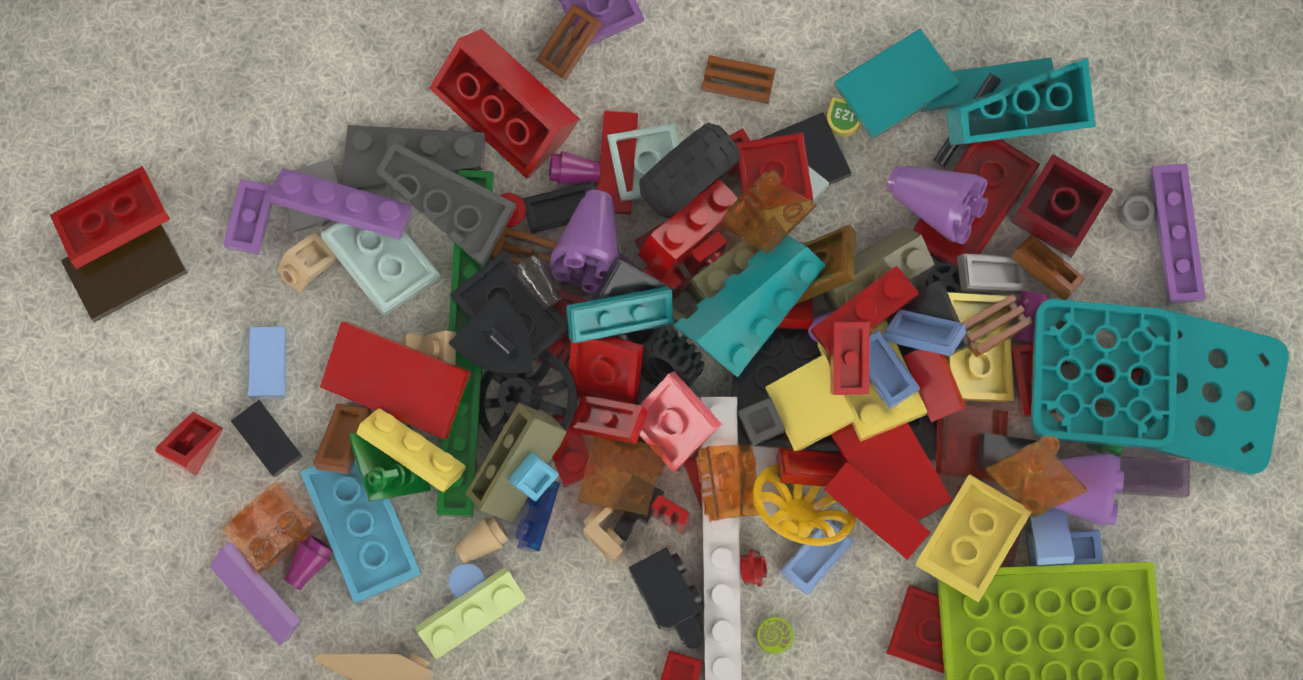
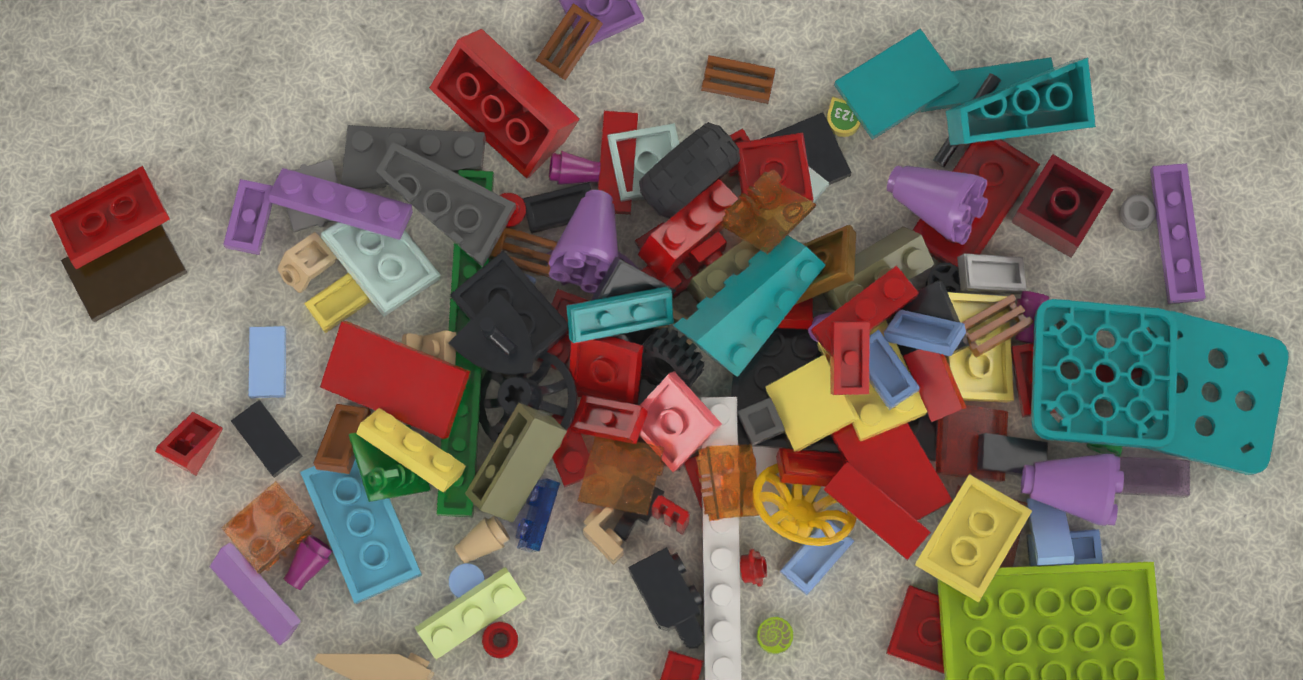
medium azure tile [508,452,559,501] -> none
clear smoke cone [515,254,562,309] -> none
clear orange hinge [986,435,1088,518] -> none
dark orange tile [1010,234,1085,300] -> none
none -> light yellow tile [304,273,371,333]
none -> red plate [482,622,518,659]

